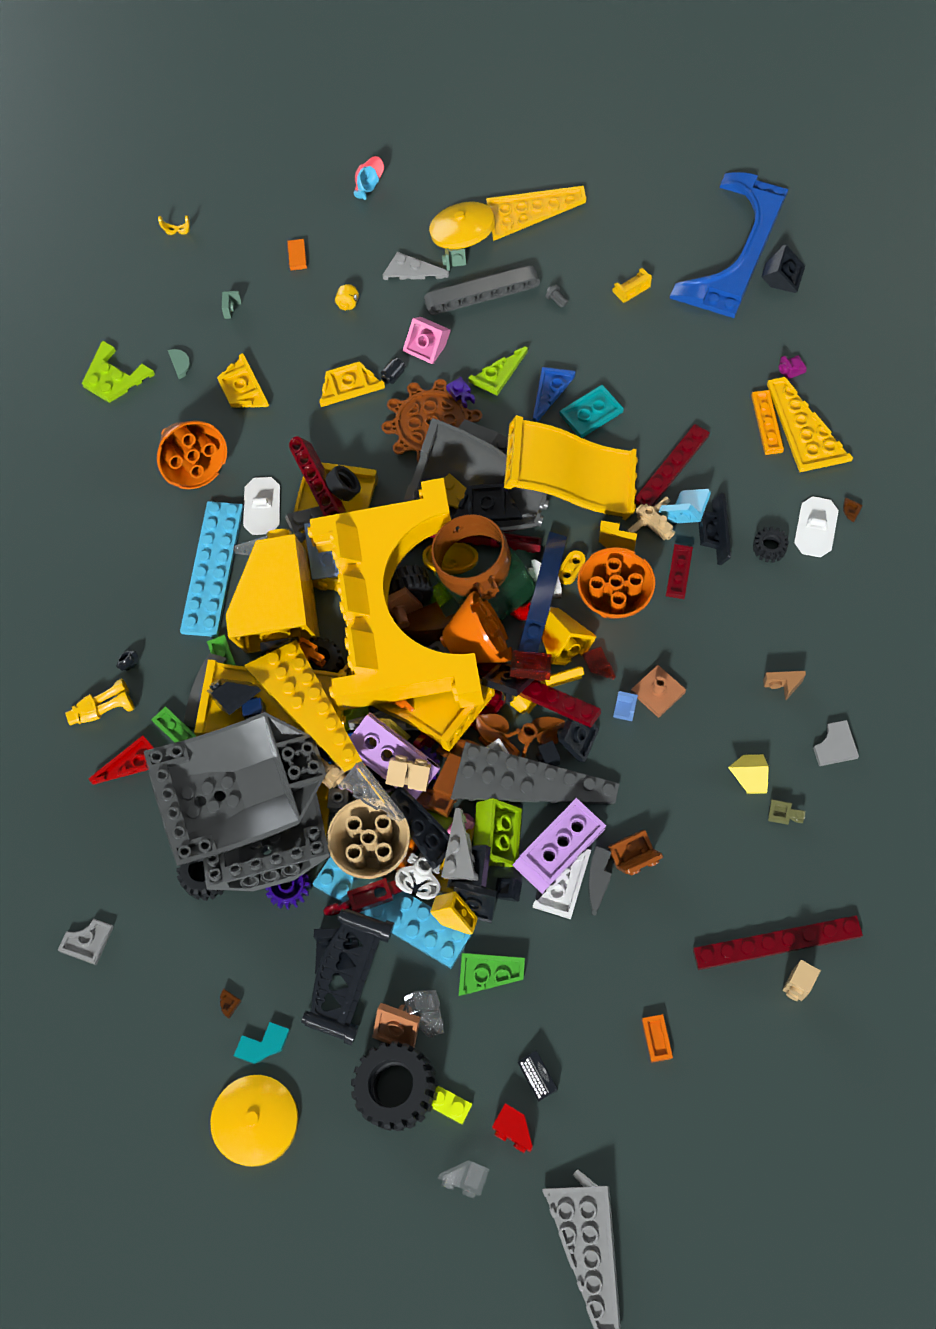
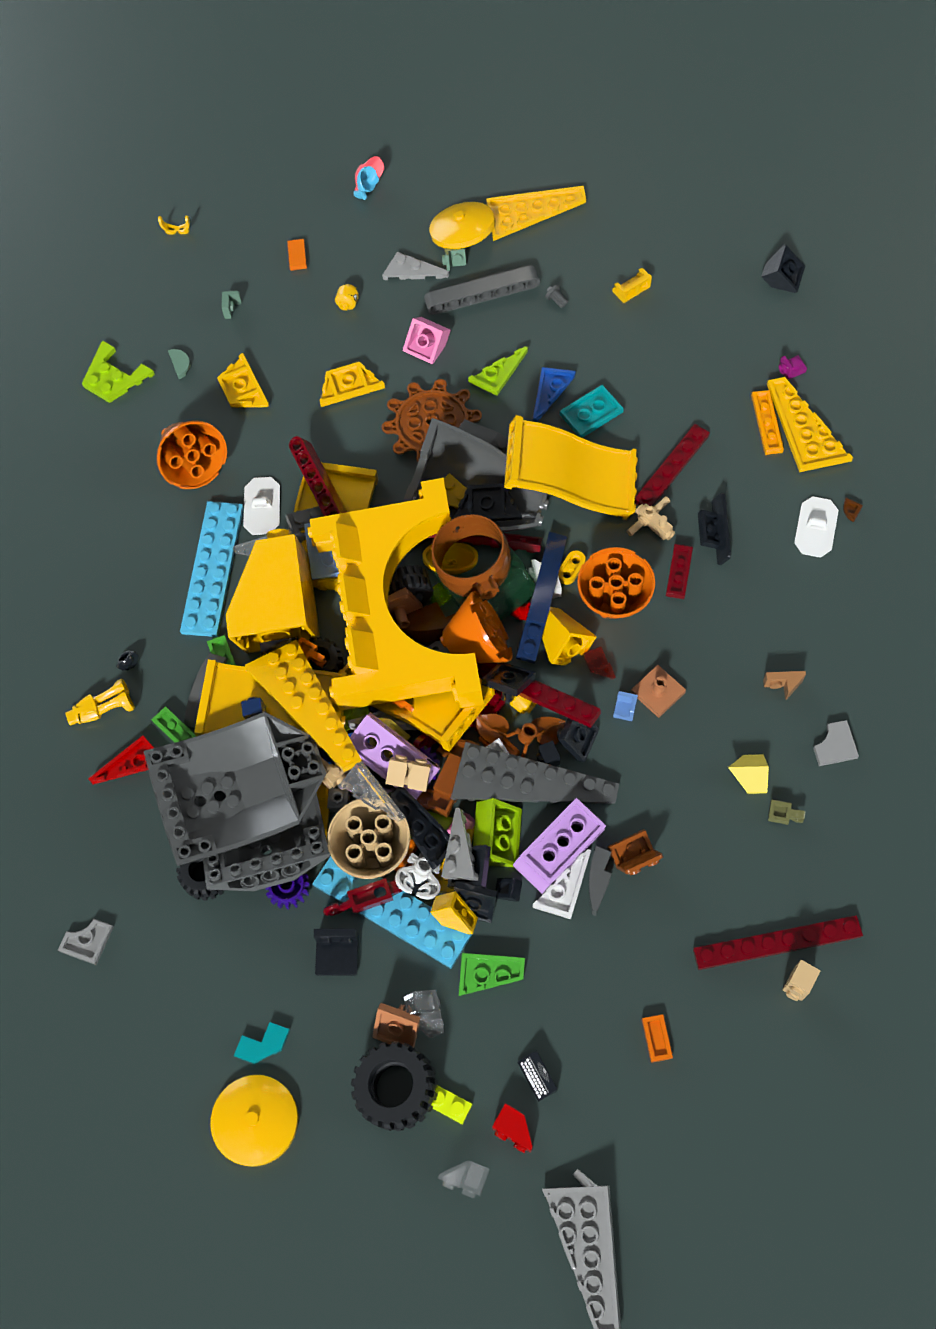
black slope [207,679,261,715] -> none
reddish brown tile [220,989,241,1019] -> none
black piece [301,908,395,1046] -> none
black tyre [325,465,361,501] -> none
black brick [381,358,405,384] -> none
dark purple plate [446,377,475,408] -> none
clear red plate [510,651,552,681] -> none
yellow slope [541,666,584,687] -> none
yellow slope [599,520,637,552] -> none
medium azure bracket [659,489,711,523] -> none
blue piece [670,172,788,318] -> none
black tyre [753,526,789,563] -> none

